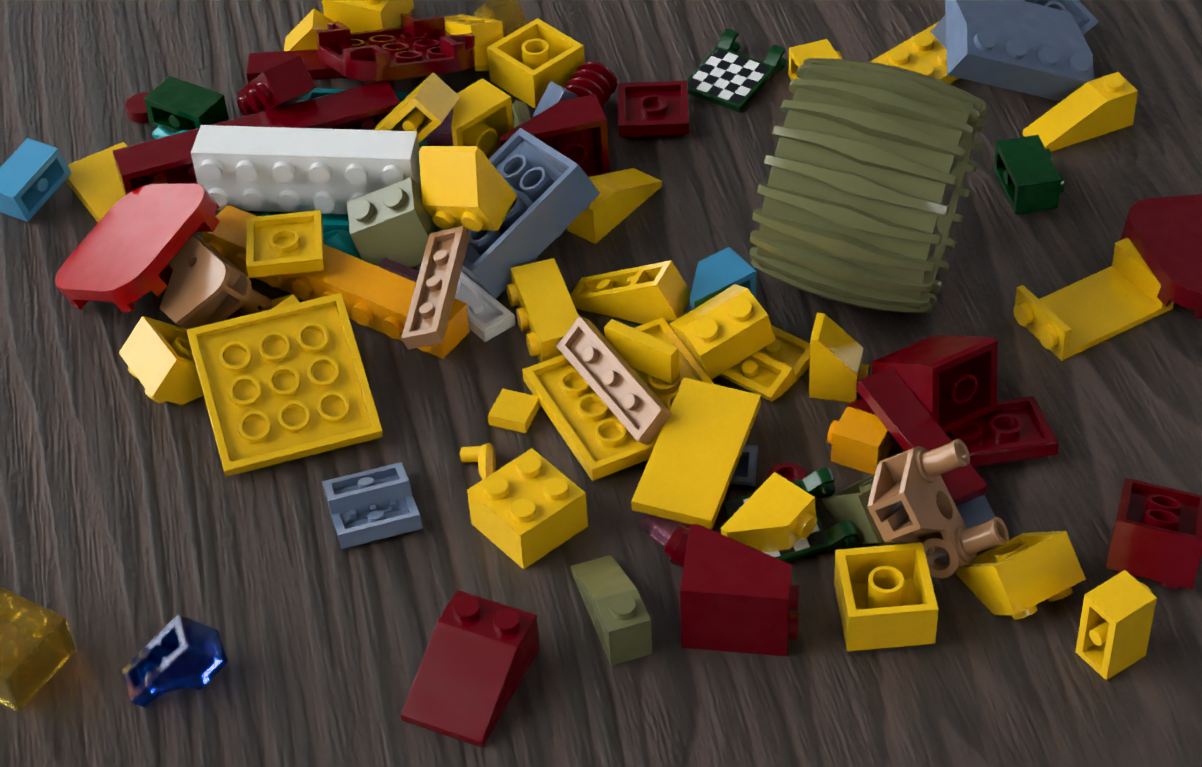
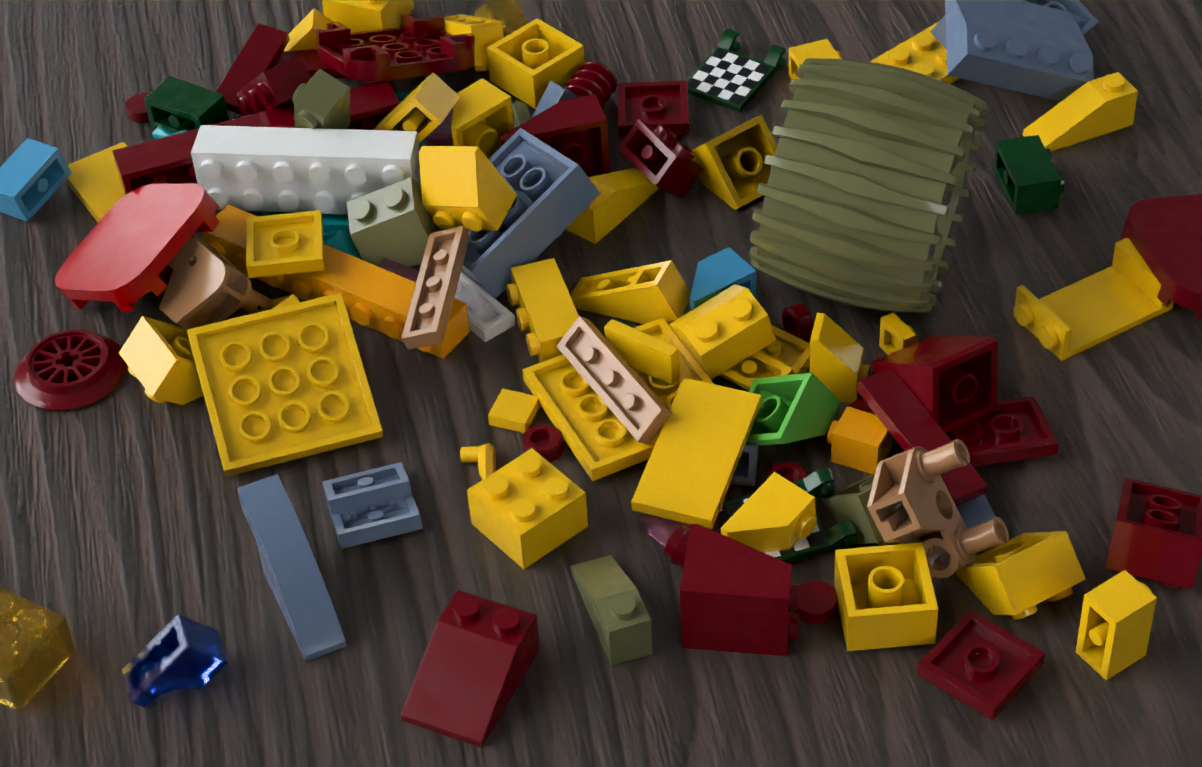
none -> dark red piece [14,329,127,410]
none -> dark red tile [216,23,290,115]
none -> sand blue slope [237,474,347,662]
none -> olive brick [292,69,350,129]
none -> dark red tile [522,425,564,462]
none -> dark red brick [618,119,703,198]
none -> yellow slope [692,114,777,210]
none -> bright green slope [745,373,841,446]
none -> dark red tile [782,303,814,341]
none -> dark red tile [794,580,837,624]
none -> yellow plate [879,312,917,355]
none -> dark red plate [917,609,1045,720]

